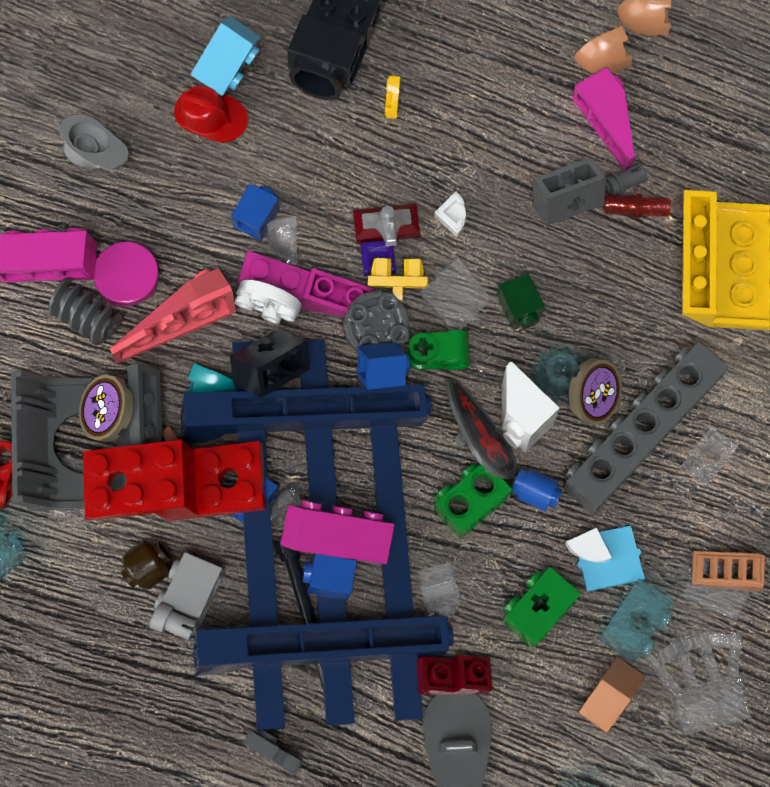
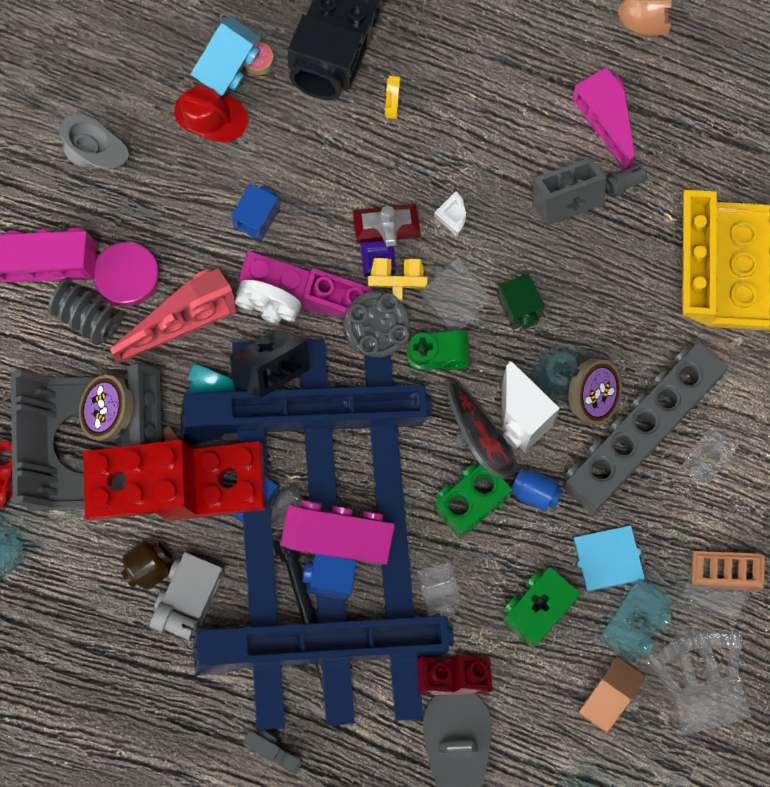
clear brick [266,216,299,266] -> none
blue brick [357,342,410,390] -> none
white tile [565,528,612,563] -> none
nougat brick [574,26,632,74] -> none
clear red pin [604,193,671,219] -> none
none -> tile [244,42,274,75]

